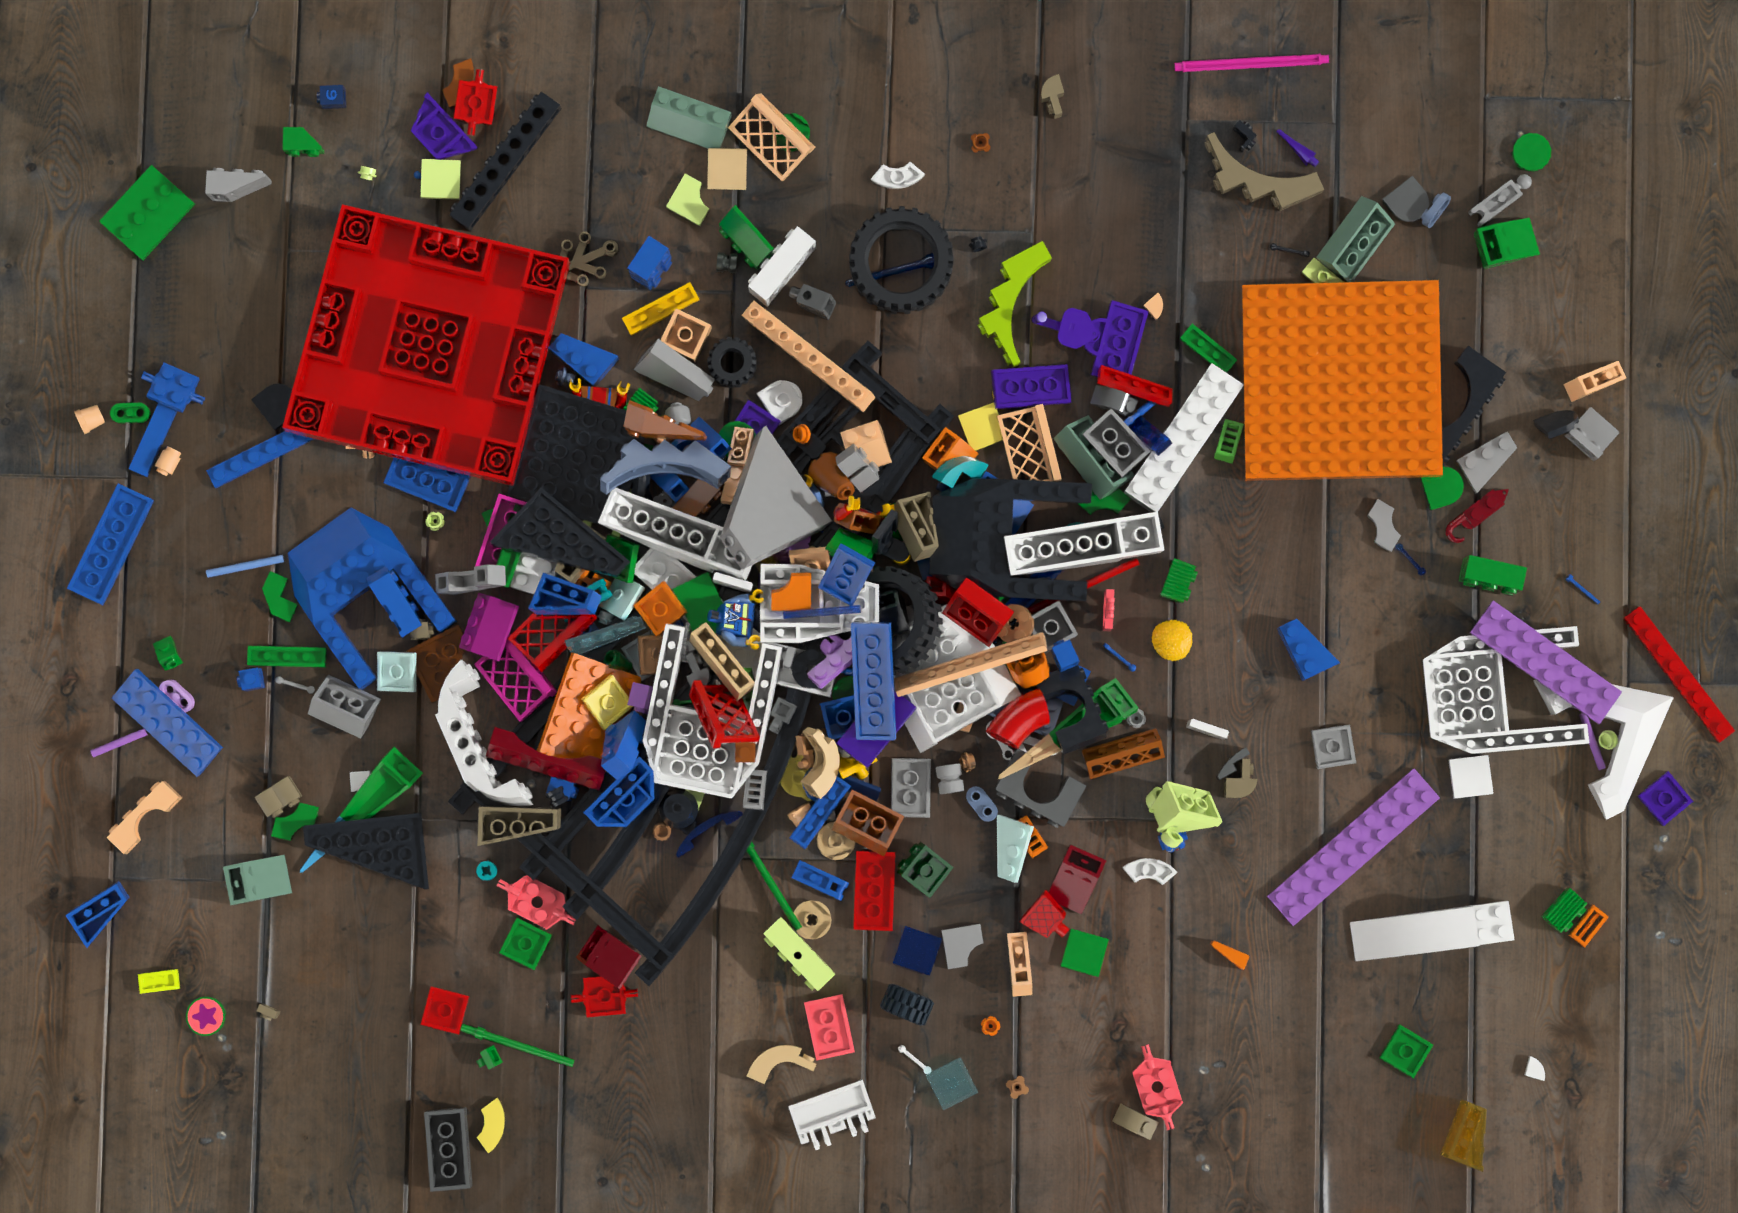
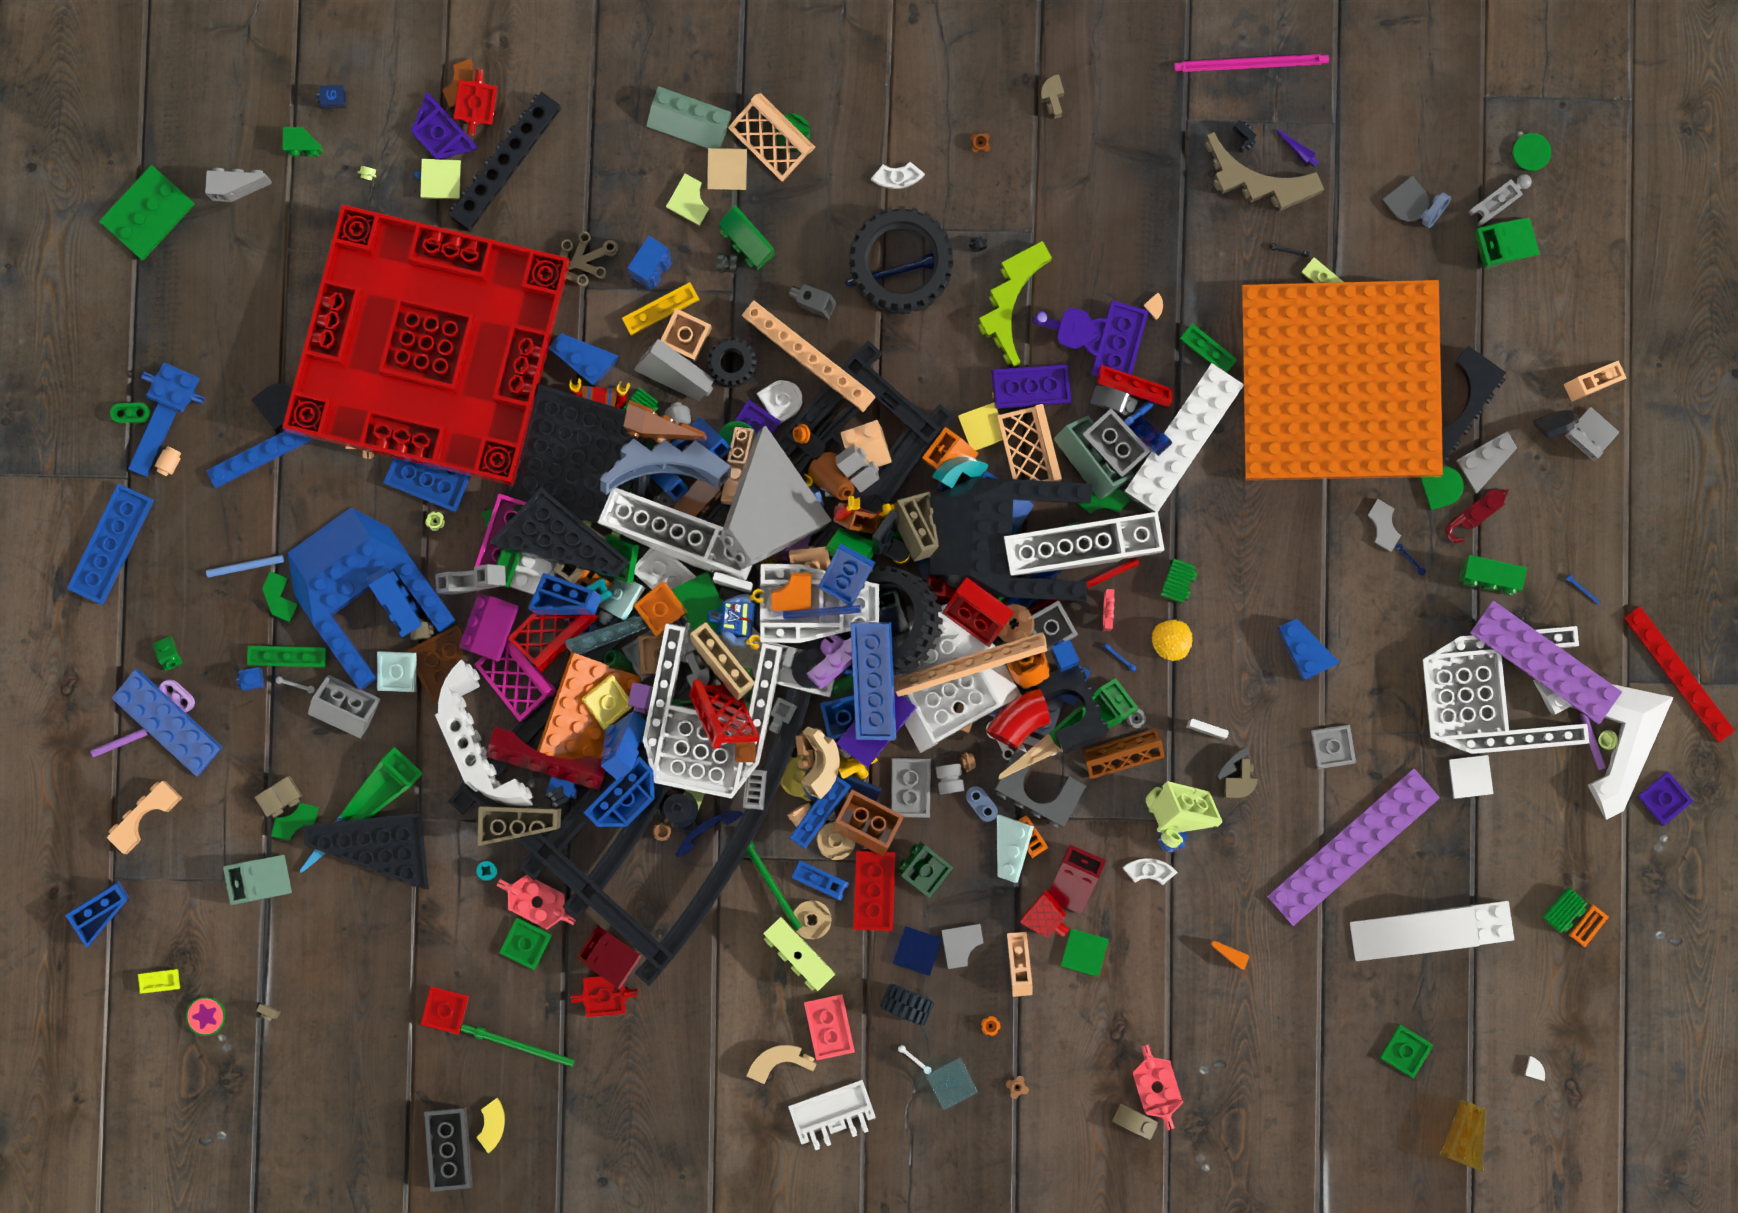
light nougat piece [74,405,105,434] -> none
white tile [350,771,370,792] -> none
green tile [476,1045,503,1069] -> none
sand blue plate [555,367,576,386] -> none
white brick [748,226,816,307] -> none
bright green slope [1214,419,1244,463] -> none
sand green slope [1316,196,1395,282] -> none

